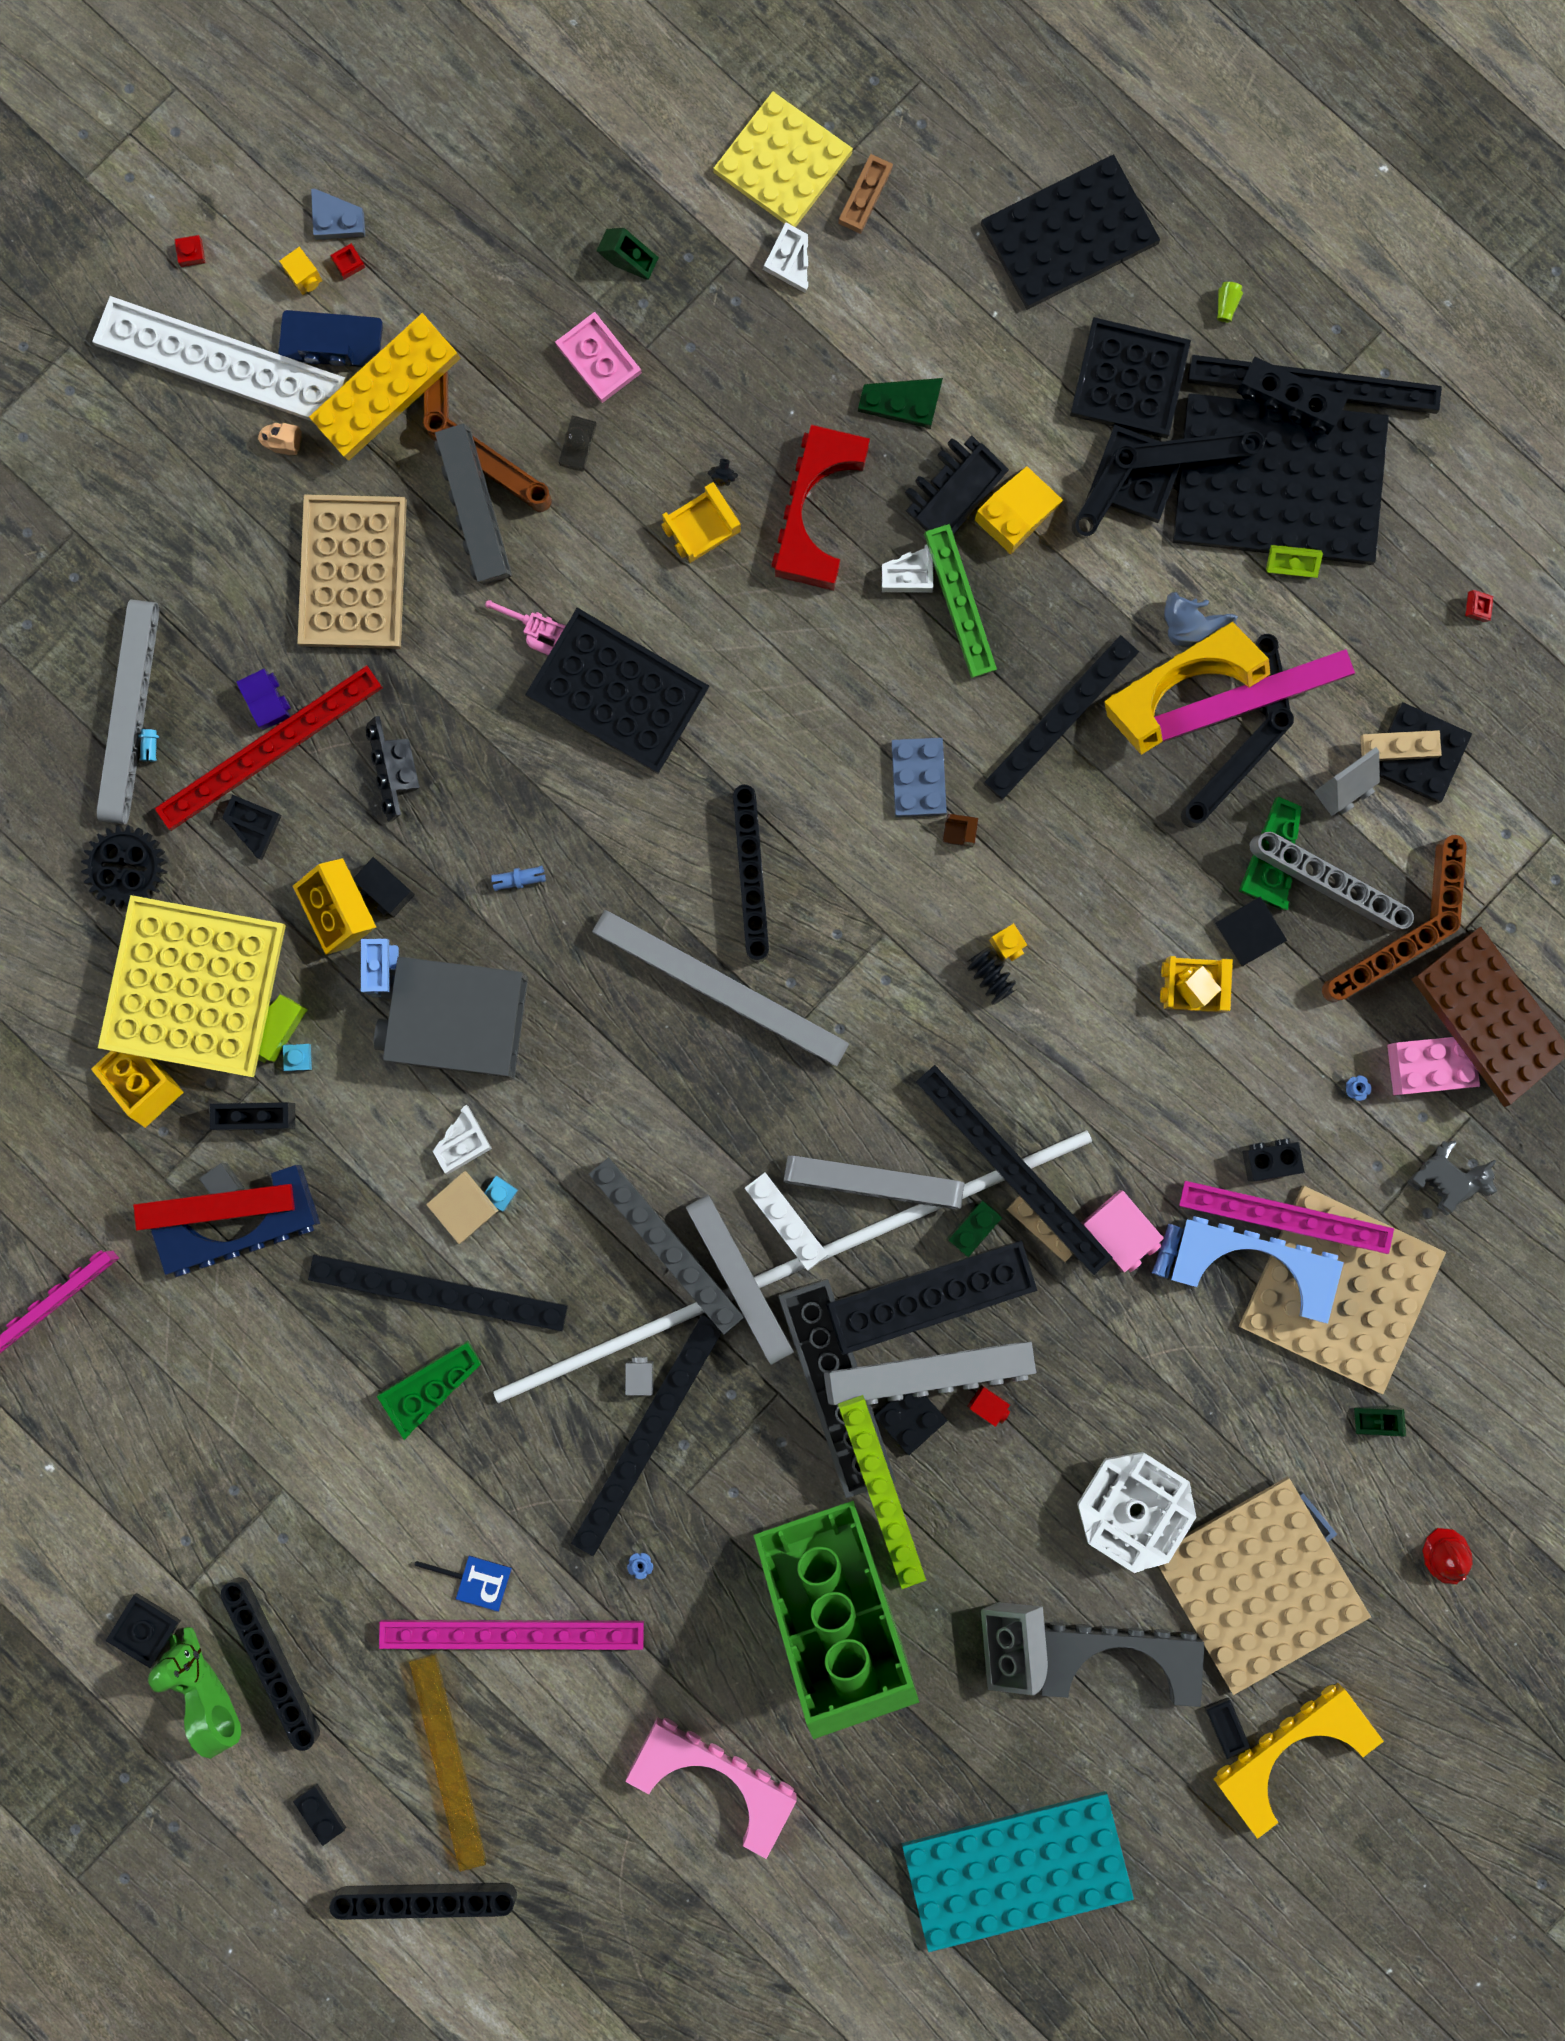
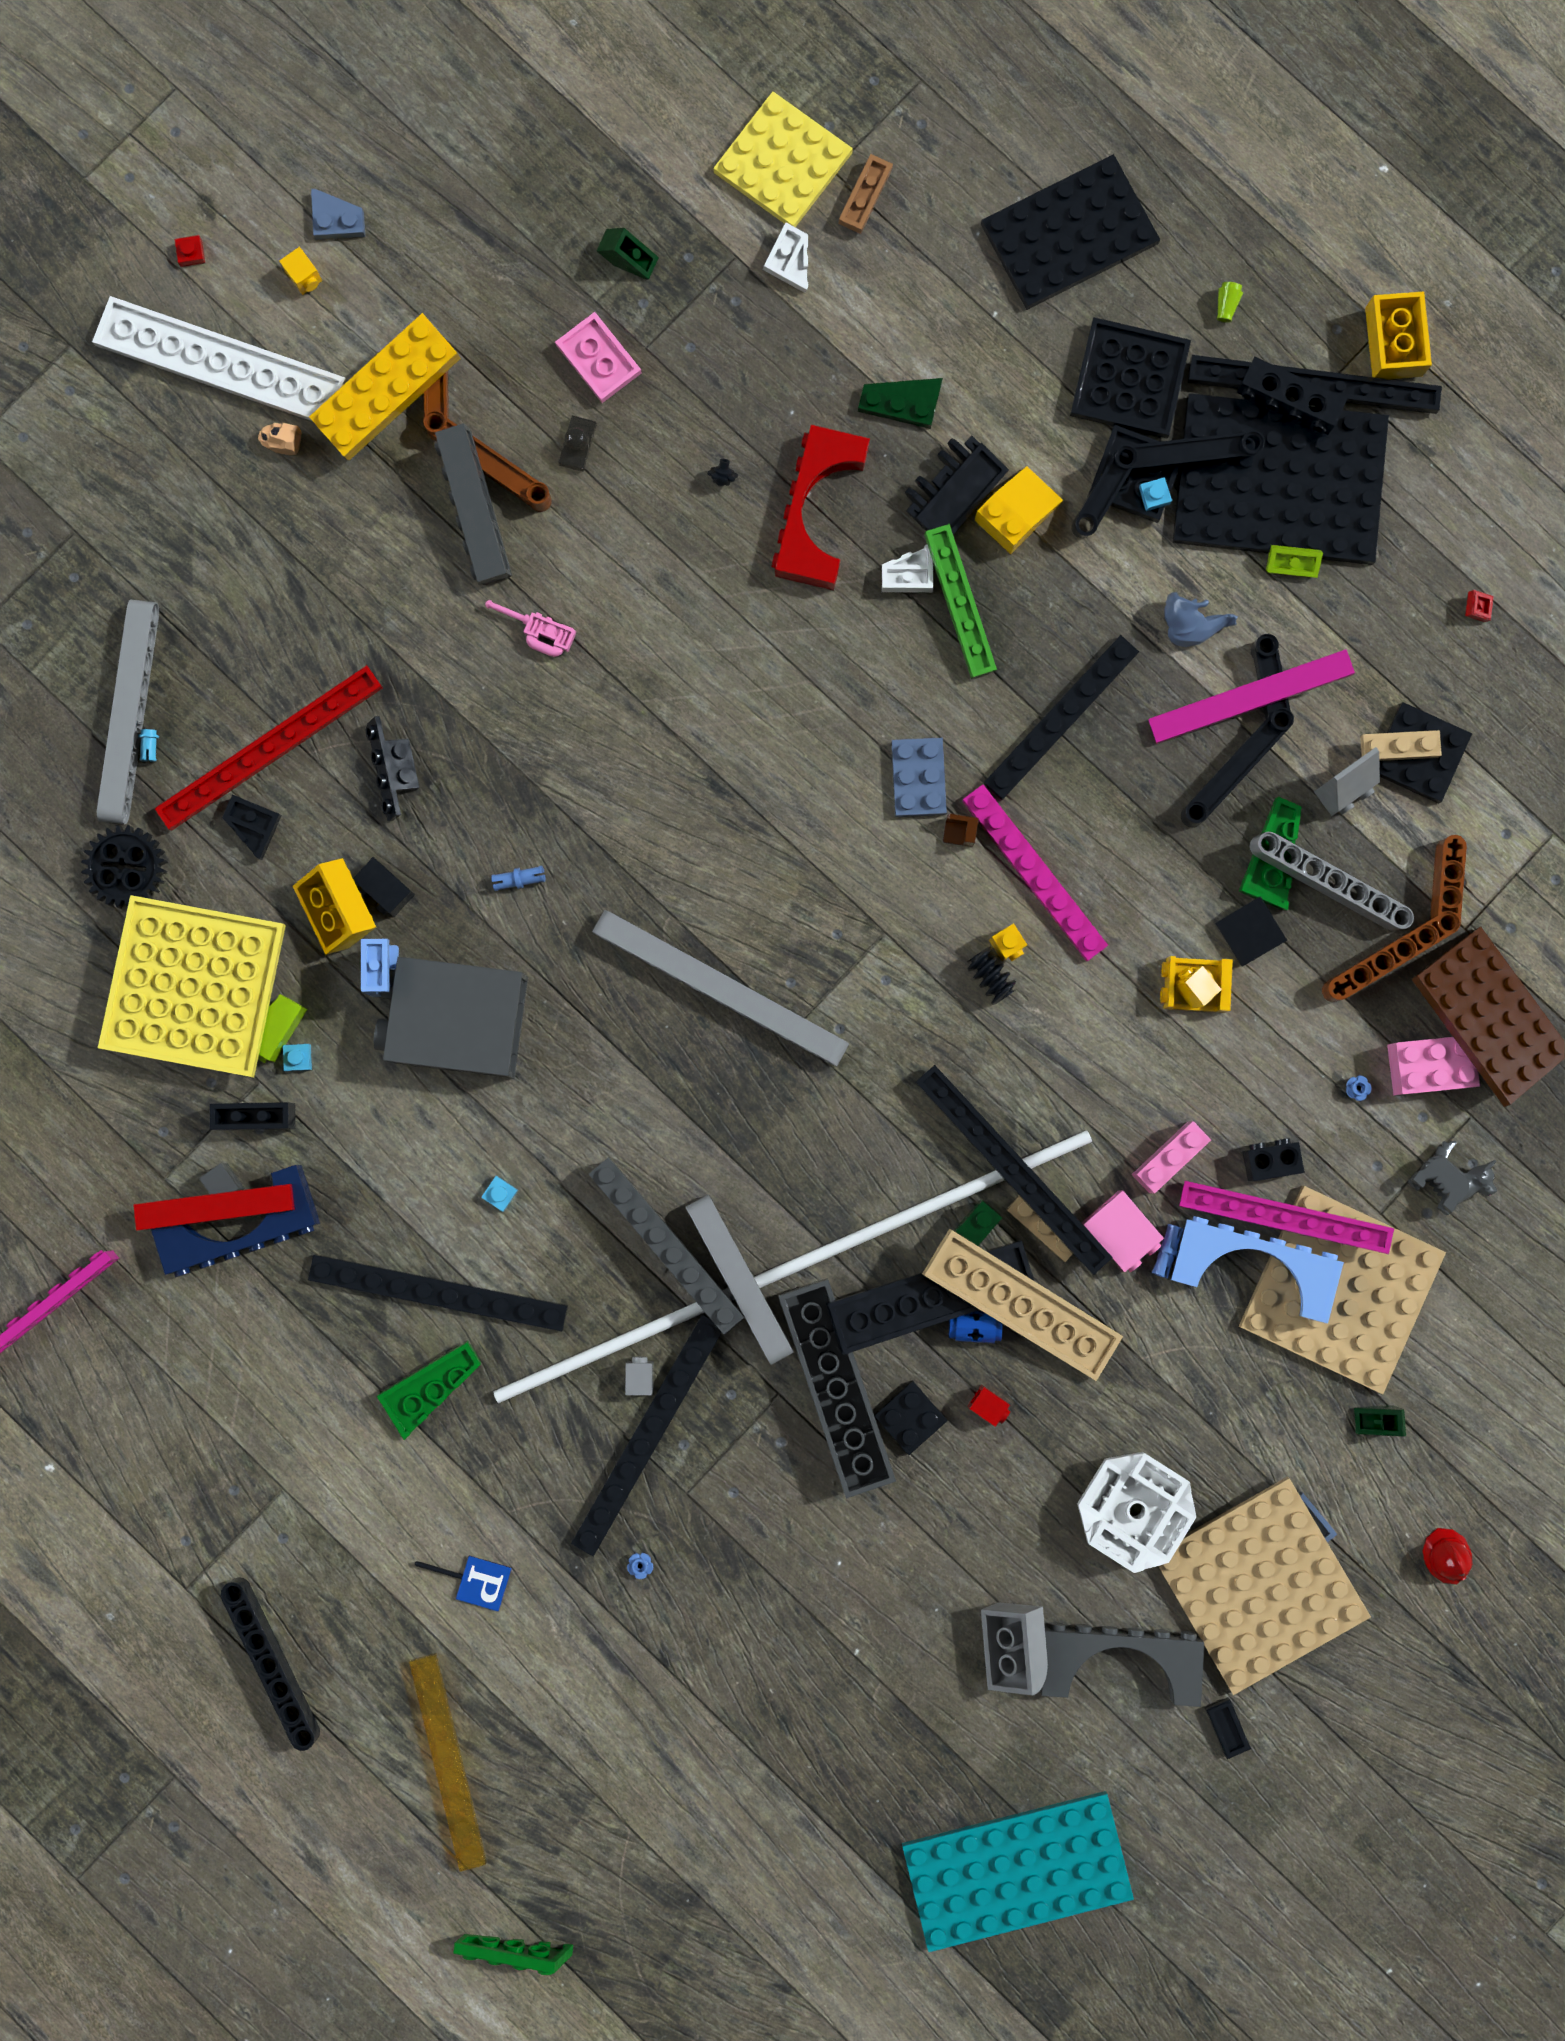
yellow slope [91,1051,184,1128] -> none
black plate [106,1593,181,1668] -> none
bright green animal [148,1627,241,1759] -> none
dark purple brick [237,669,291,730] -> none
dark blue bracket [278,310,383,367] -> none
black plate [293,1784,347,1846] -> none
tan plate [297,495,407,649] -> none
black beam [329,1883,517,1920] -> none
red tile [330,243,366,280] -> none
dark pink plate [379,1620,644,1650] -> none
tan tile [426,1171,499,1244] -> none
white wing [433,1105,492,1175] -> none
black plate [525,607,710,774] -> none
bright pink arch [626,1717,797,1859] -> none
yellow panel [661,482,741,563] -> none
black beam [733,784,769,963] -> none
white plate [745,1173,828,1271] -> none
bright green slope [754,1501,919,1739] -> none
light grey beam [783,1156,965,1209] -> none
light grey brick [824,1342,1036,1409] -> none
lime plate [838,1395,926,1589] -> none
yellow arch [1104,622,1270,755] -> none
yellow arch [1213,1683,1384,1839] -> none
none -> green wing [453,1934,573,1975]
none -> tan plate [922,1229,1123,1381]
none -> blue piece [949,1311,1003,1344]
none -> dark pink plate [962,784,1108,962]
none -> bright pink brick [1132,1121,1211,1194]
none -> medium azure plate [1139,477,1172,511]
none -> yellow brick [1365,291,1432,379]

